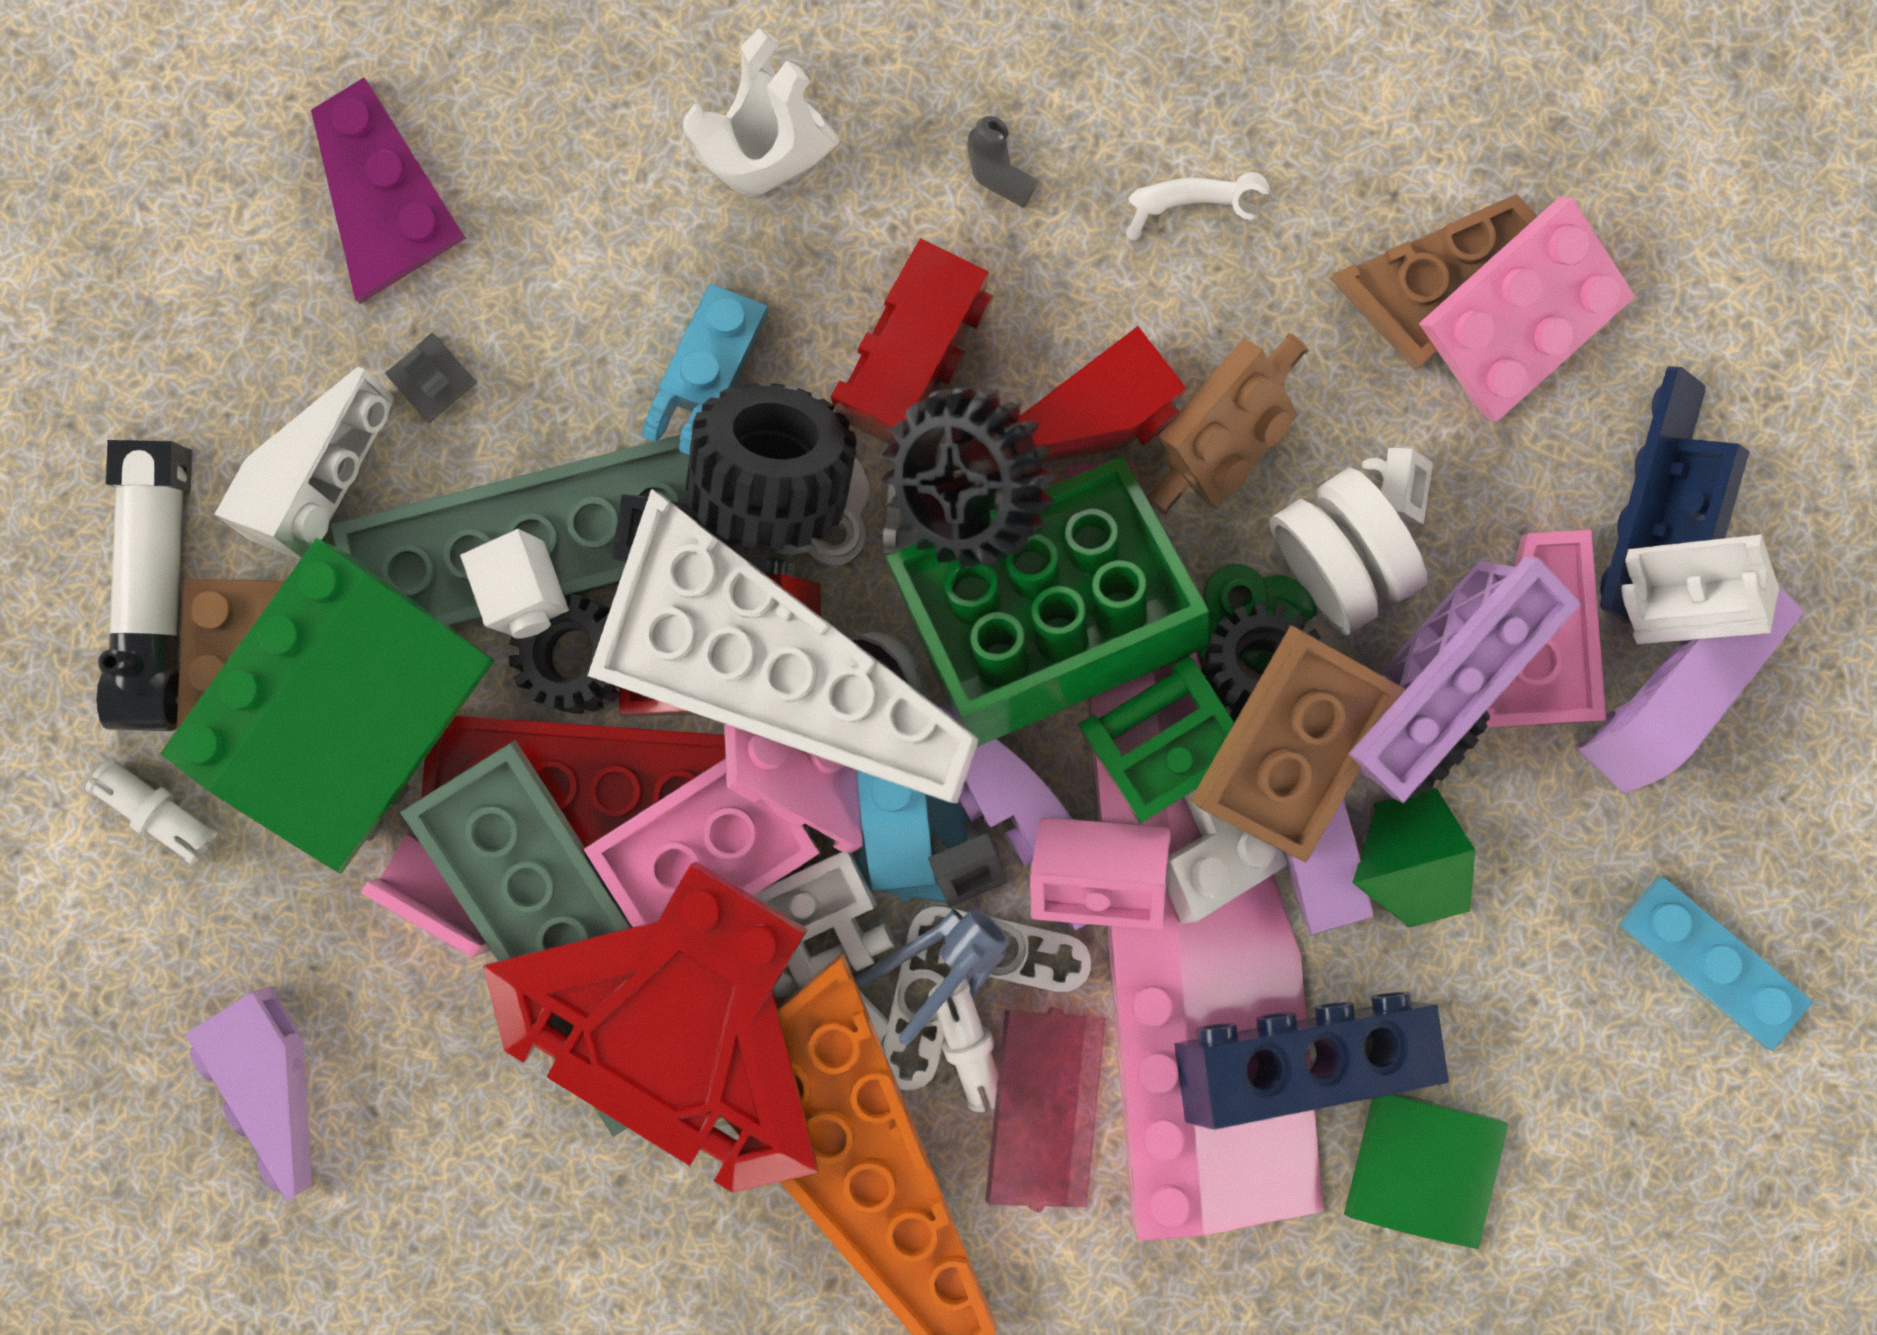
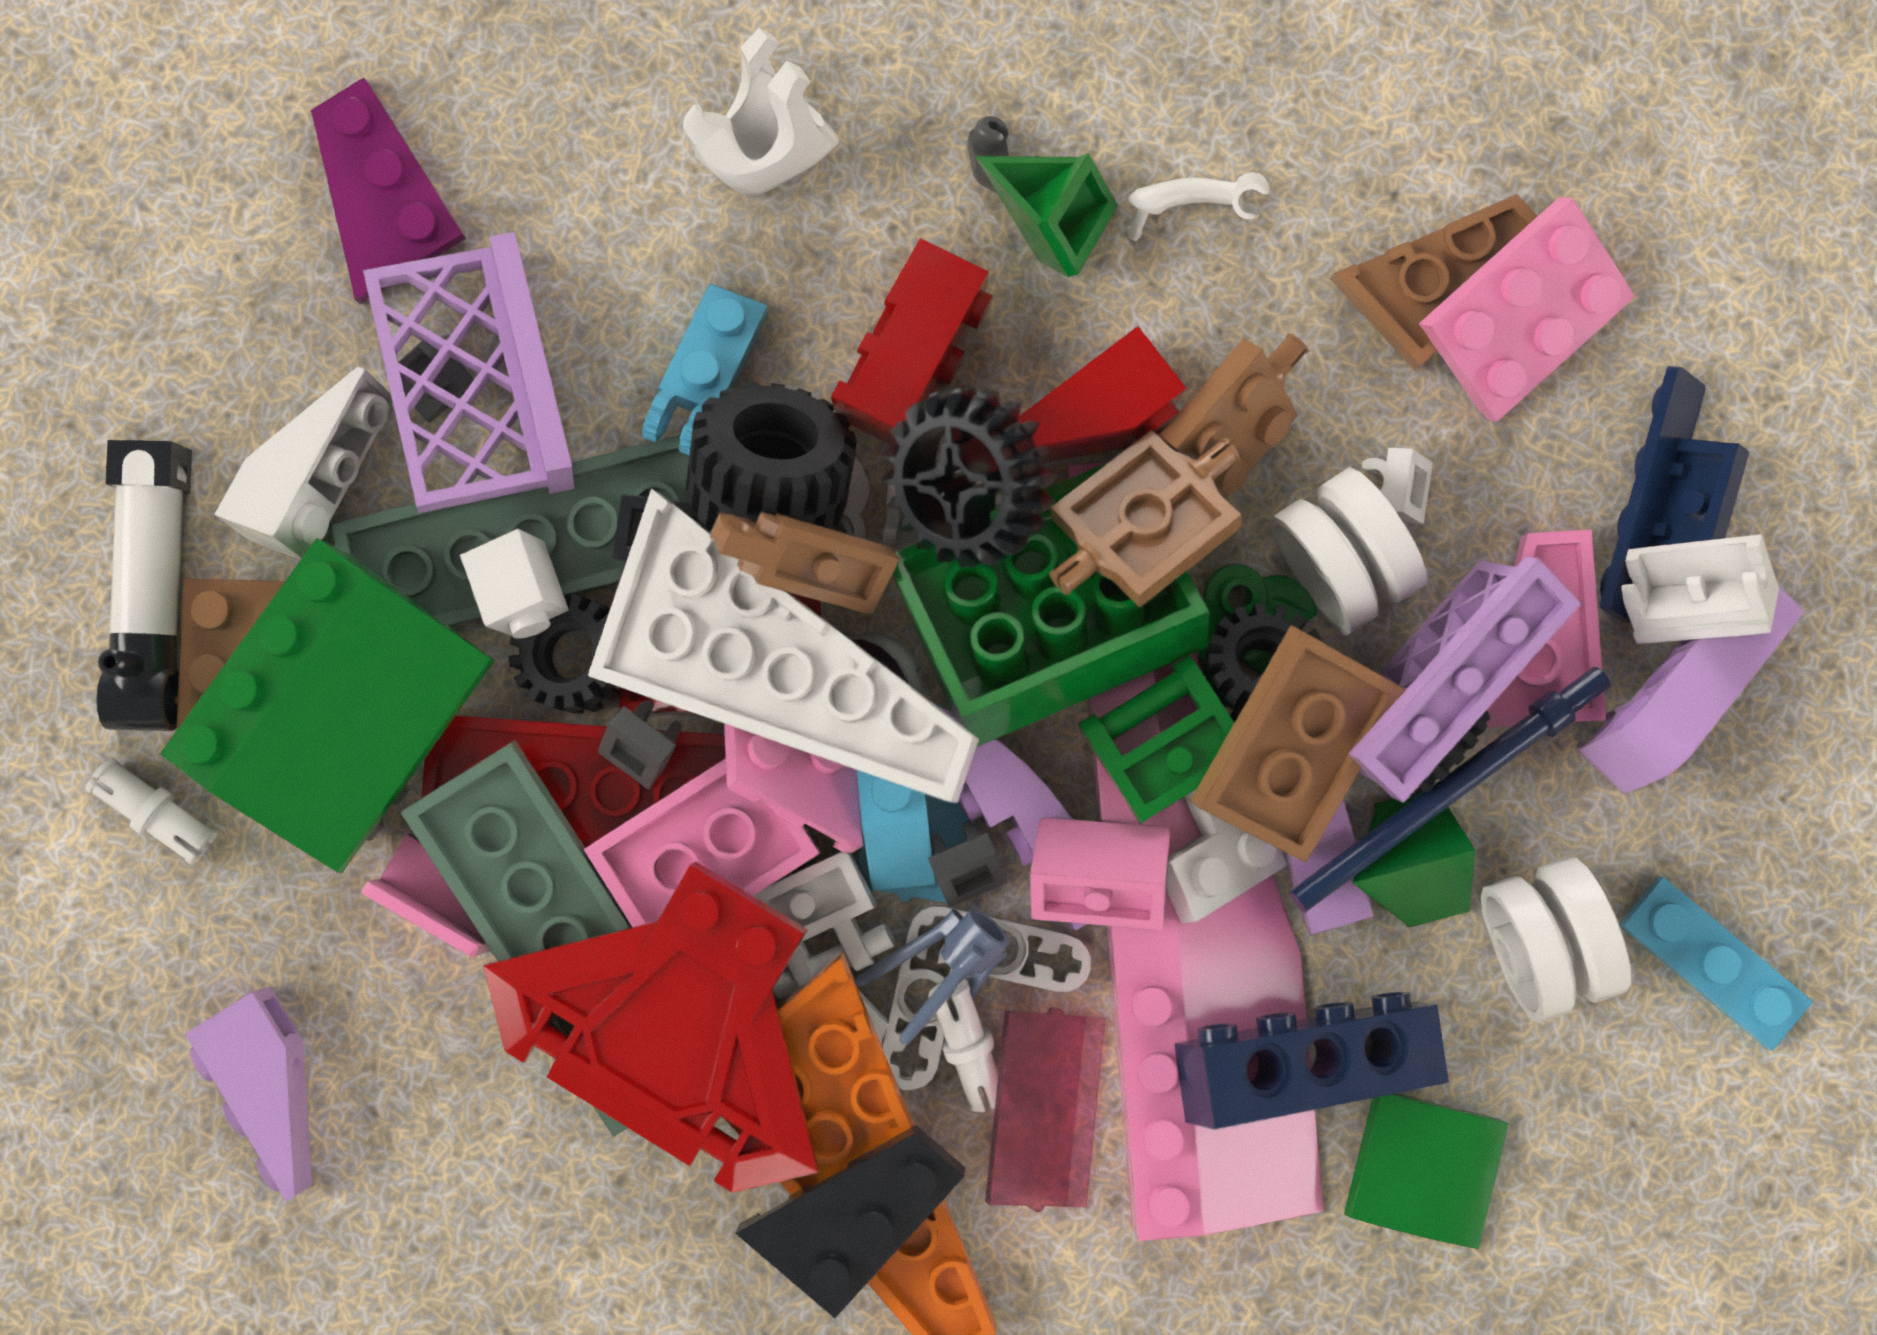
none -> lavender fence [363,232,574,513]
none -> dark grey tile [597,700,682,790]
none -> medium nougat hinge [709,512,900,615]
none -> black wing [735,1125,966,1318]
none -> green slope [975,153,1118,277]
none -> medium nougat plate [1050,430,1241,607]
none -> dark blue bar [1289,667,1611,913]
none -> white wheel [1480,857,1631,1023]

